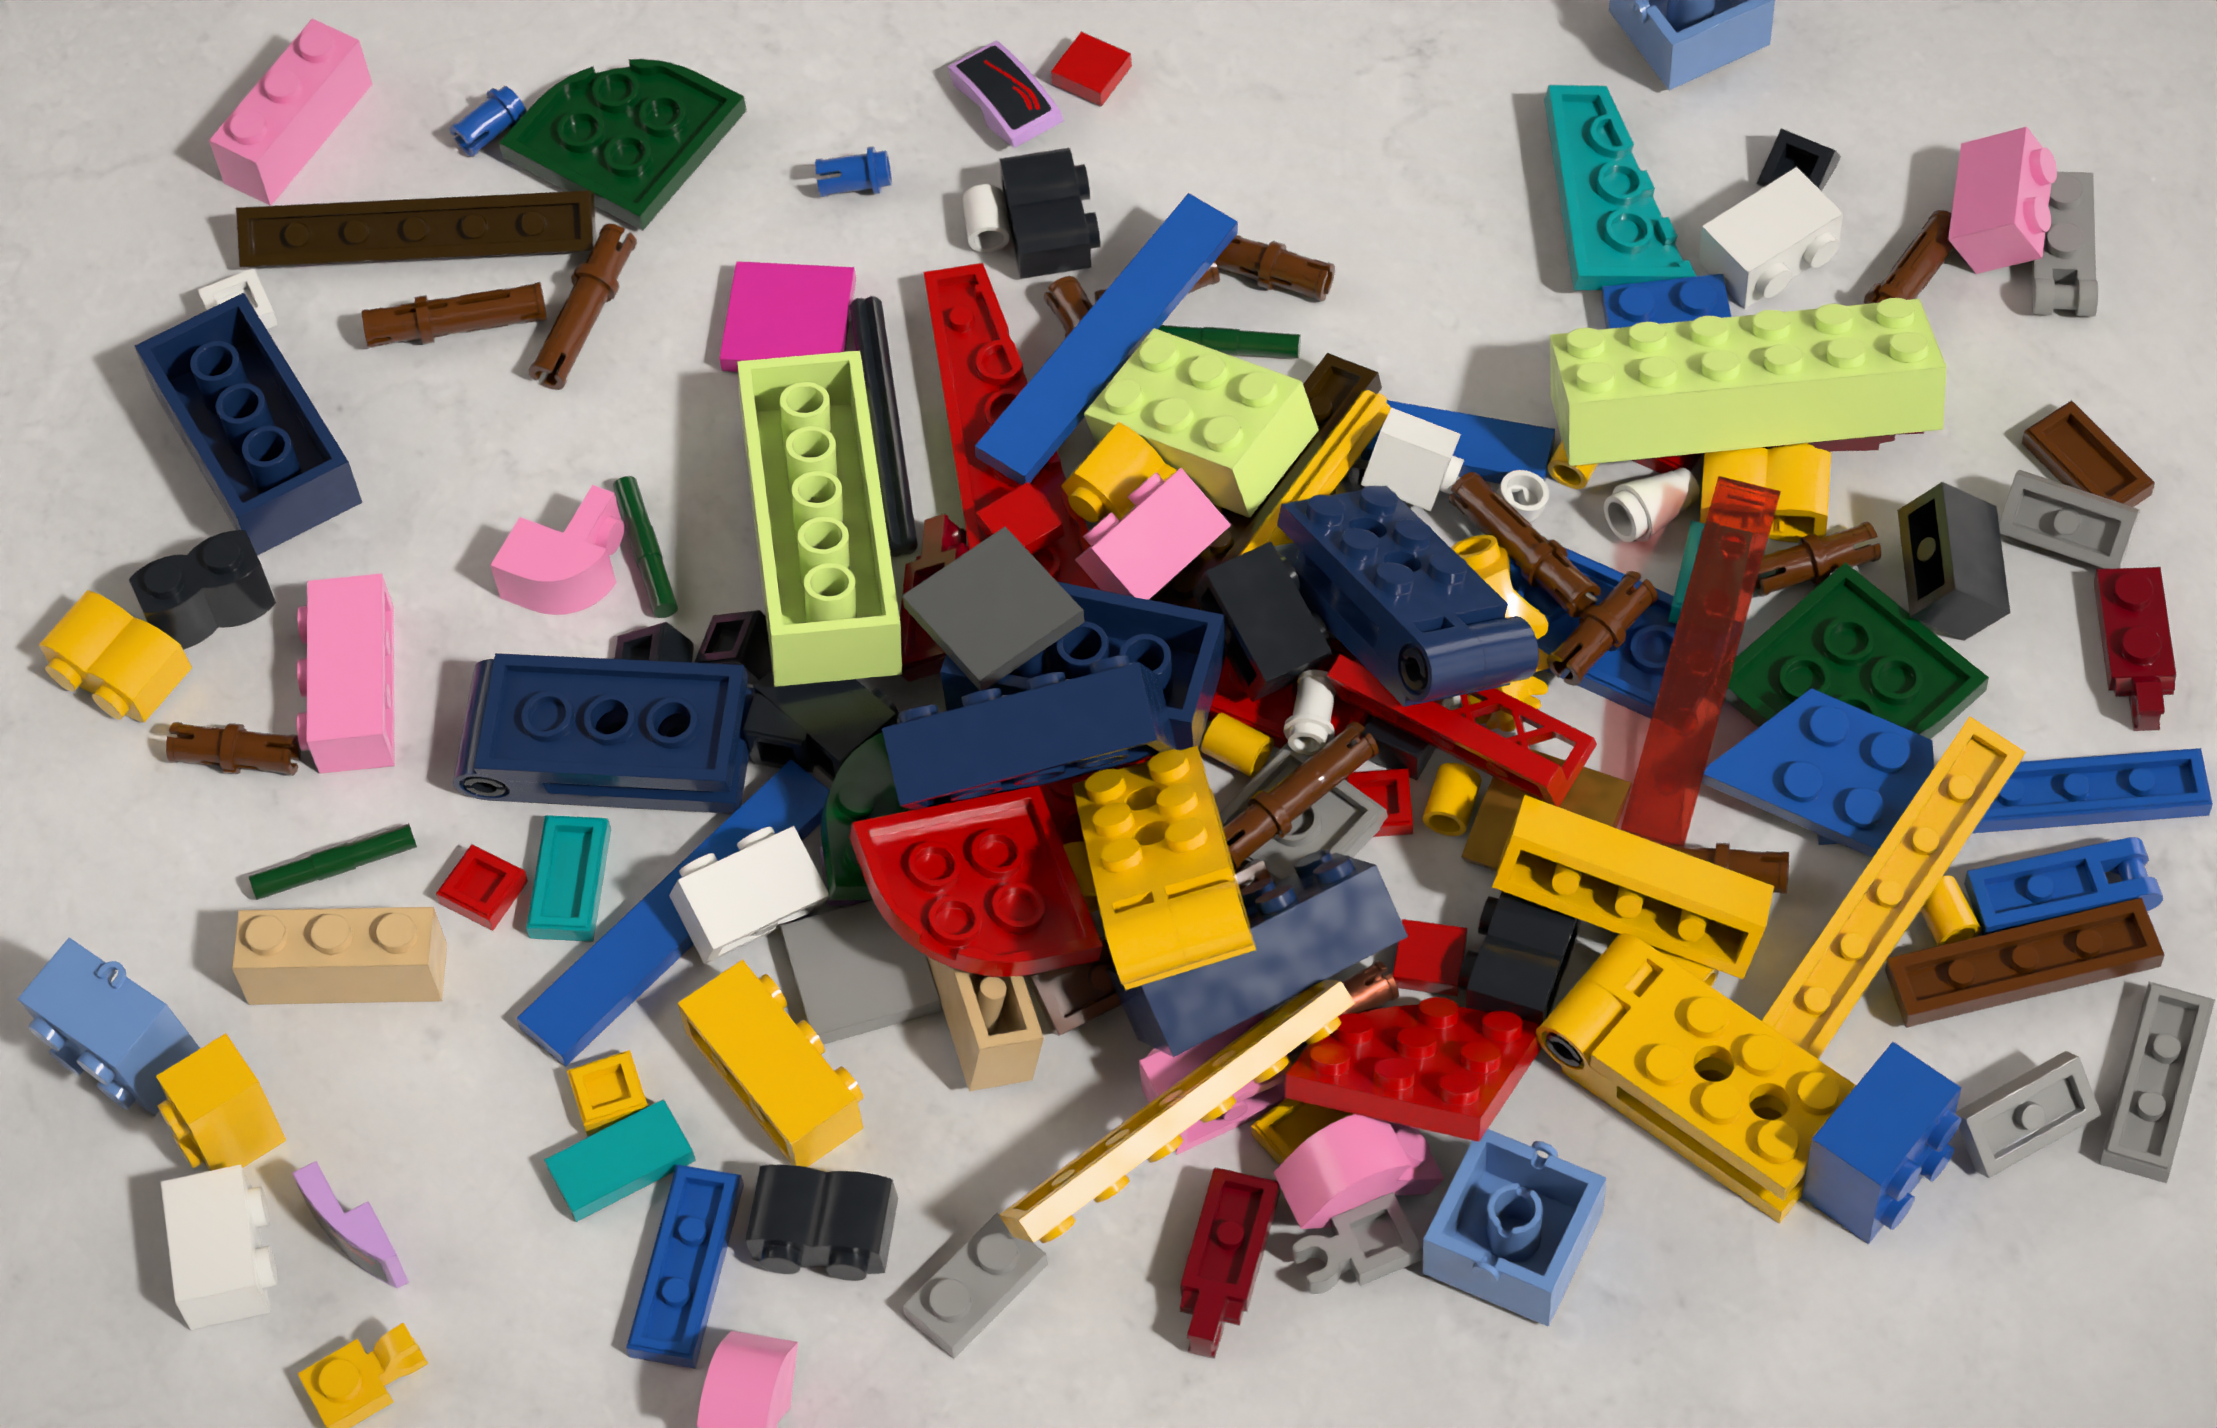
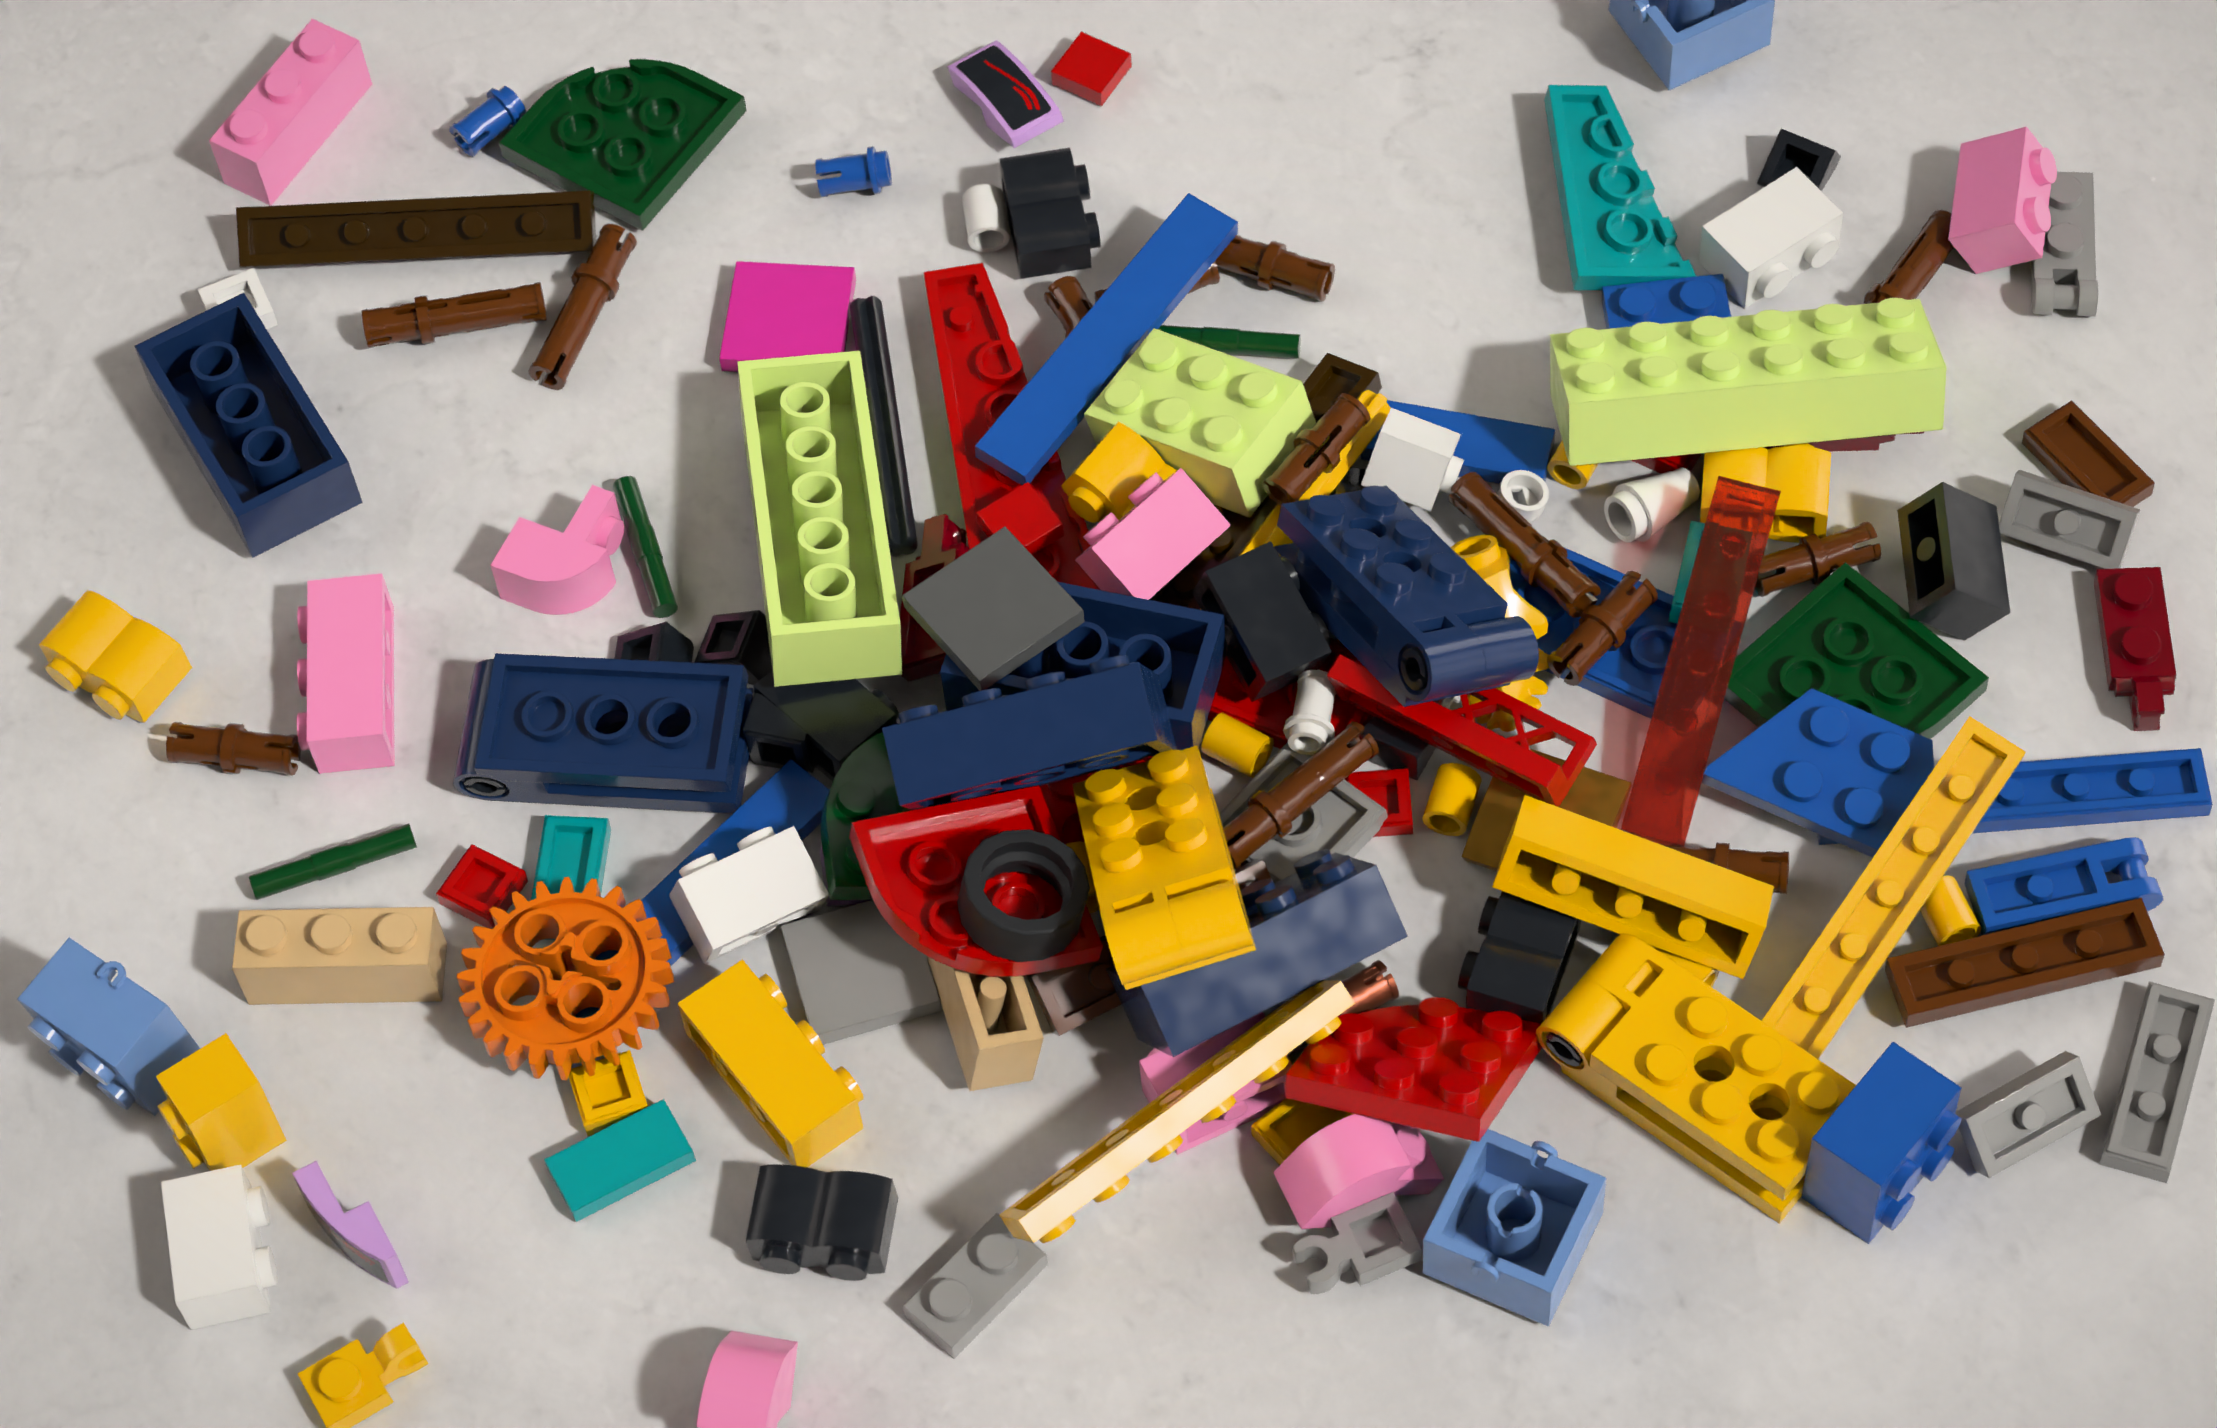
black brick [129,530,276,650] -> none
blue tile [626,1164,744,1369] -> none
dark red hinge [1180,1167,1281,1359] -> none
red tile [1393,919,1468,996] -> none
none -> orange gear [457,877,674,1081]
none -> black tyre [957,829,1090,962]
none -> reddish brown pin [1262,393,1371,506]

